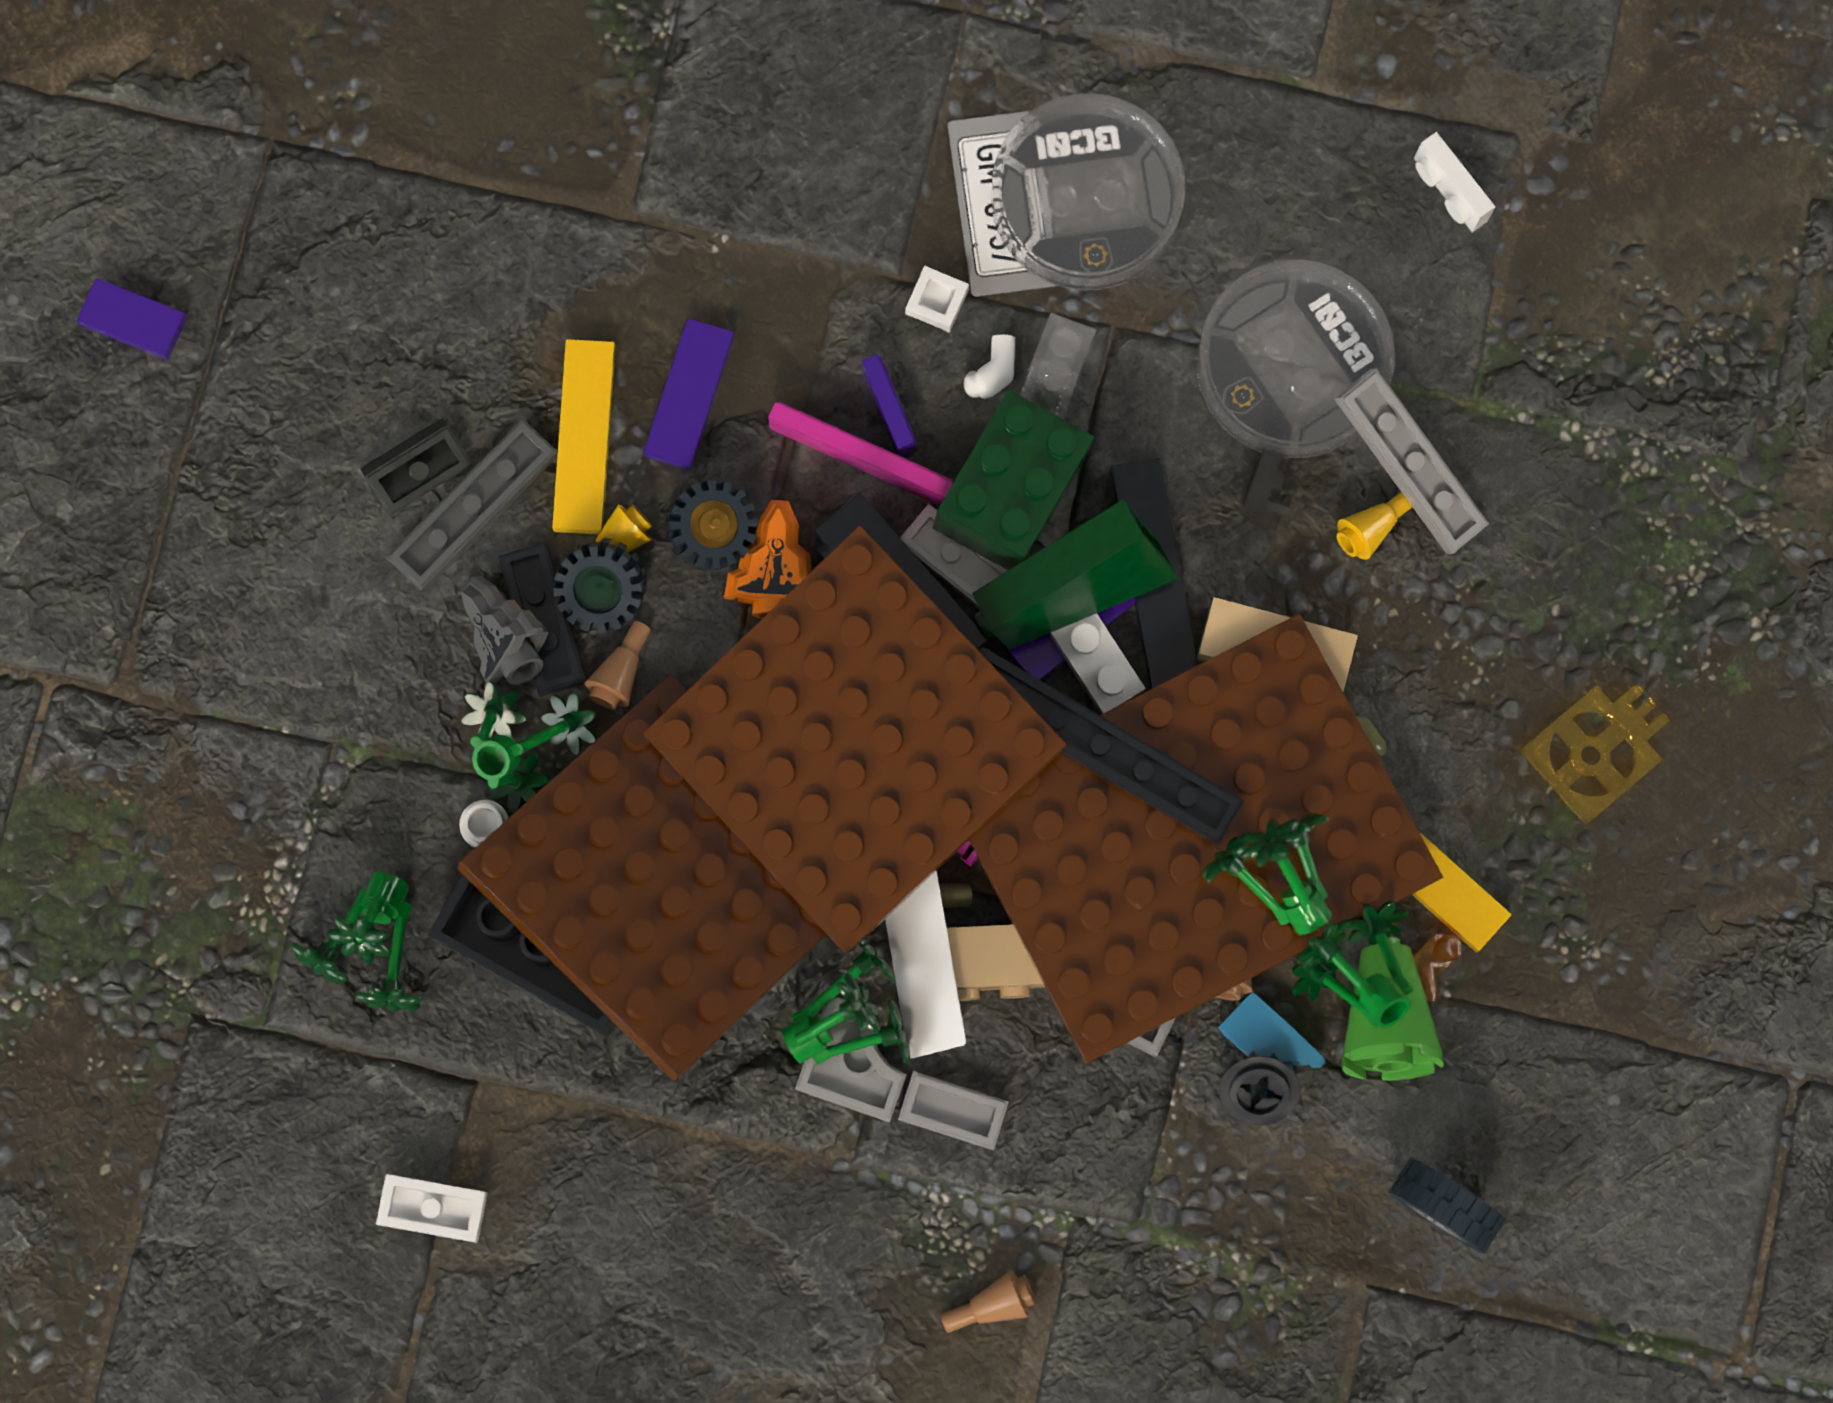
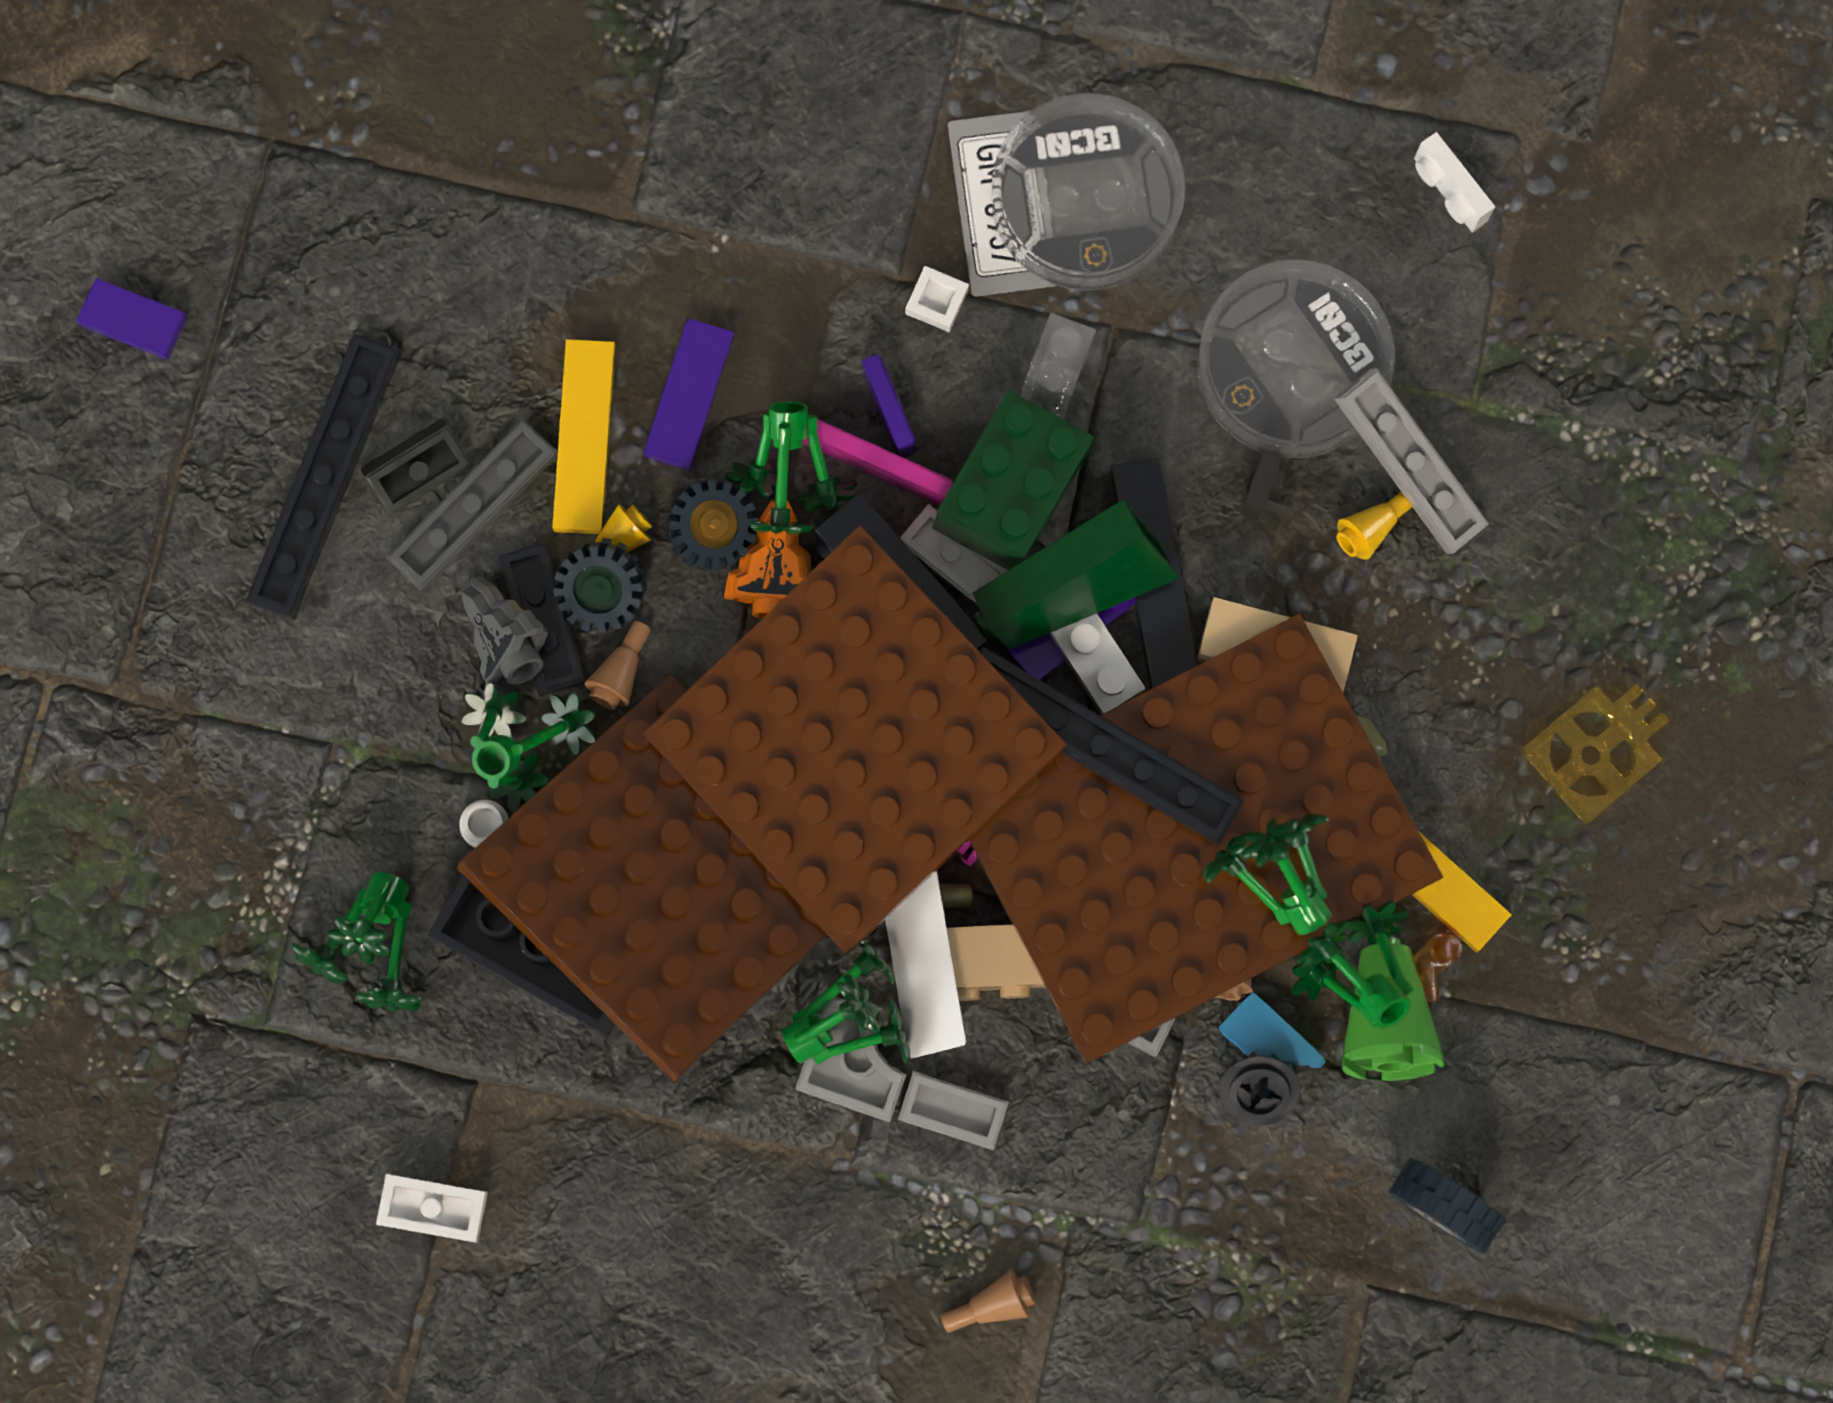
white arm [964,335,1015,399] -> none
none -> black tile [246,334,401,621]
none -> plant [725,401,857,535]

